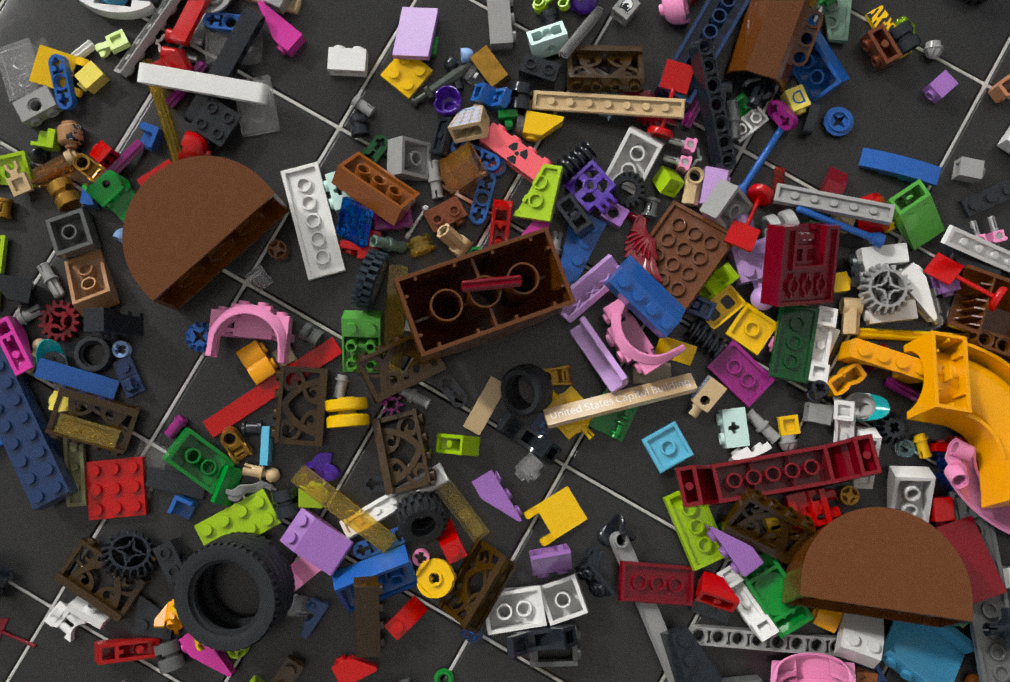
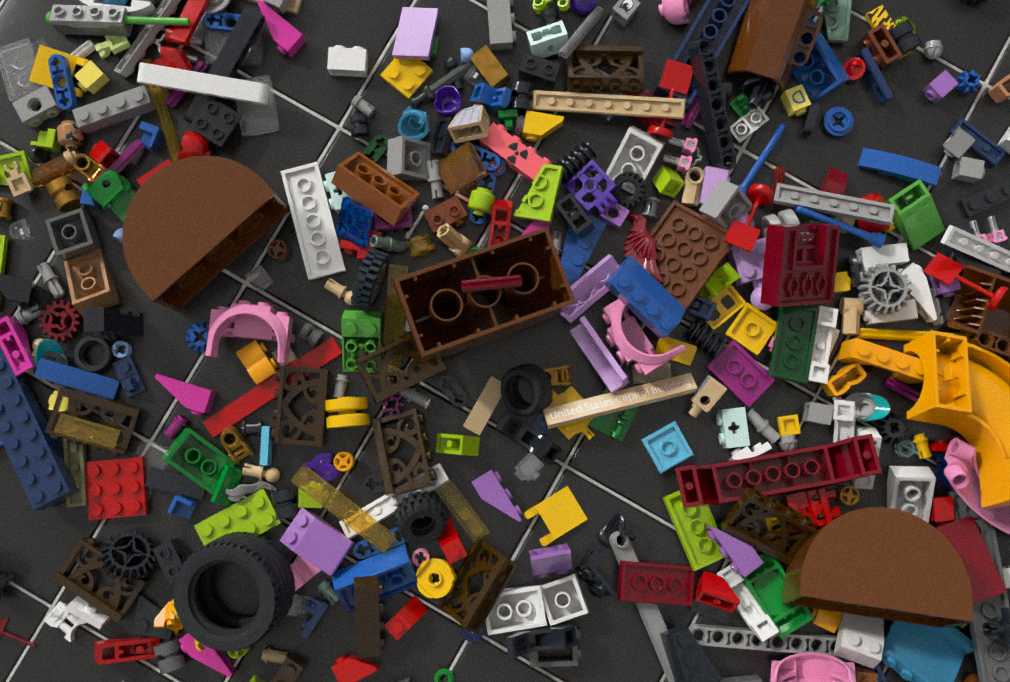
dark grey pin [726,100,741,140] -> none
magenta beam [767,99,798,130] -> none
black bush [806,380,829,403] -> none
none -> clear tile [9,219,33,241]
none -> piece [45,5,190,37]
none -> light grey brick [72,85,157,134]
none -> dark pink slope [155,374,216,416]
none -> tan pin [261,647,288,664]
none -> sand green pin [317,579,339,605]
none -> tan pin [324,278,352,306]
none -> light orange wheel [334,452,355,471]
none -> dark azure helmet [398,106,430,140]
none -> lime head [468,187,495,217]
none -> red hat [843,57,866,81]
none -> dark blue tile [856,47,894,105]
none -> light grey brick [943,127,975,159]
none -> dark blue tile [948,118,1007,168]
none -> blue gear [956,70,982,94]

